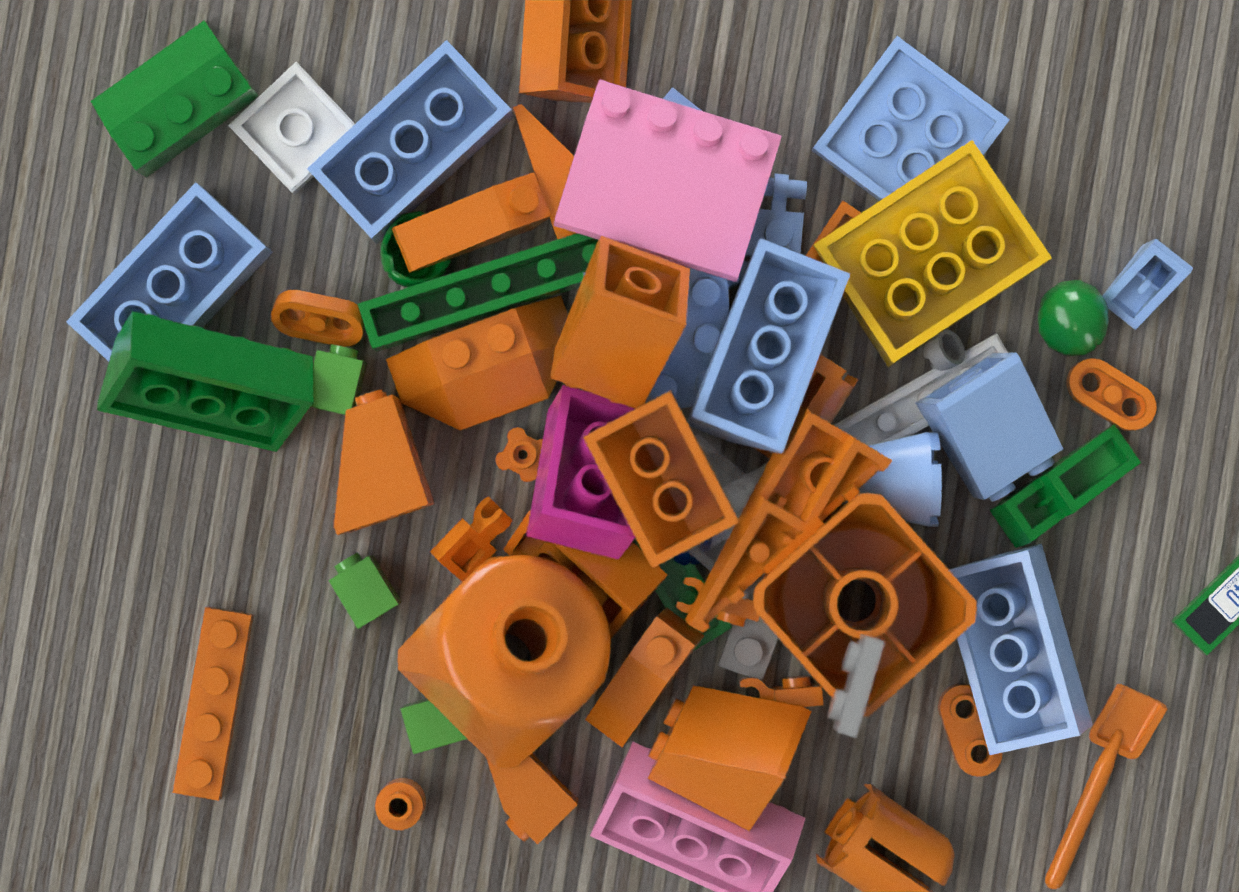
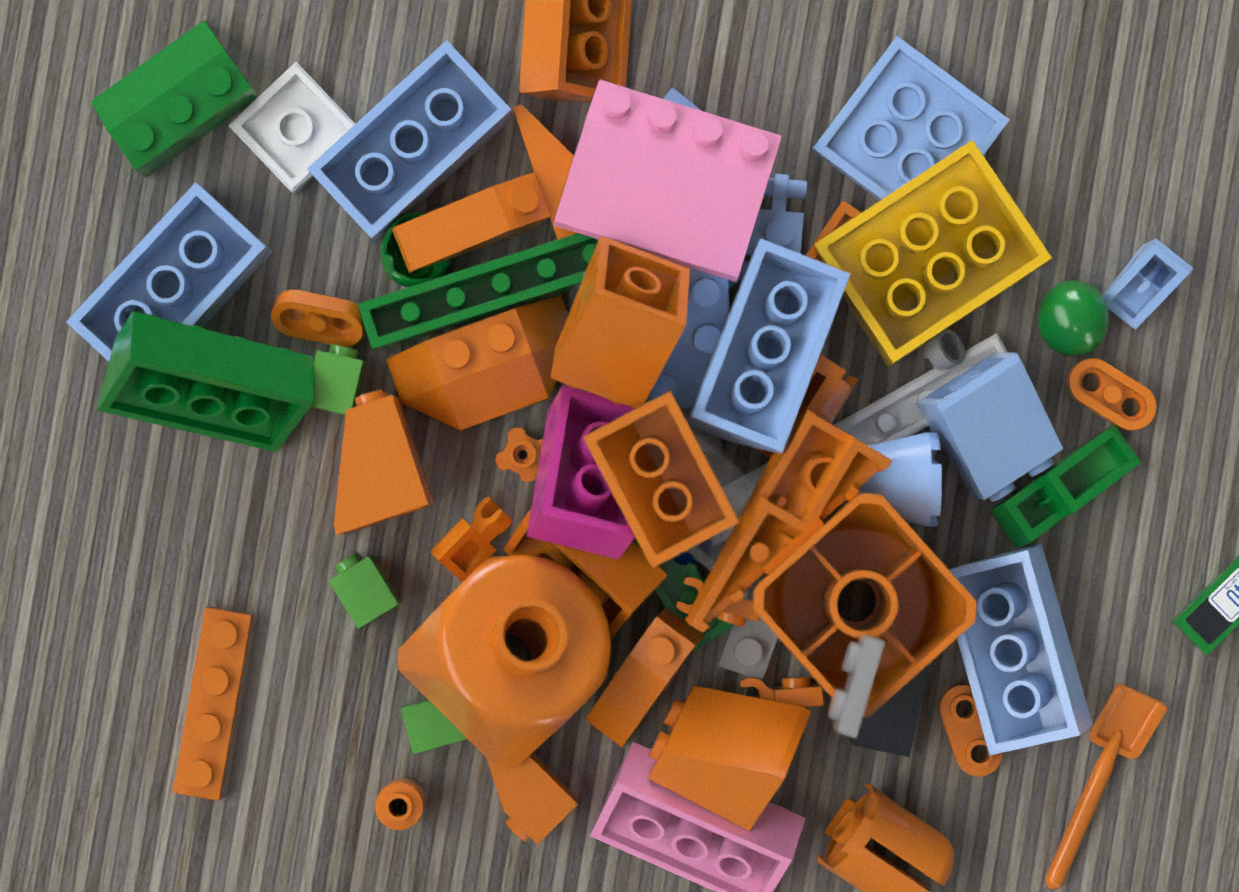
none -> black slope [850,664,929,757]

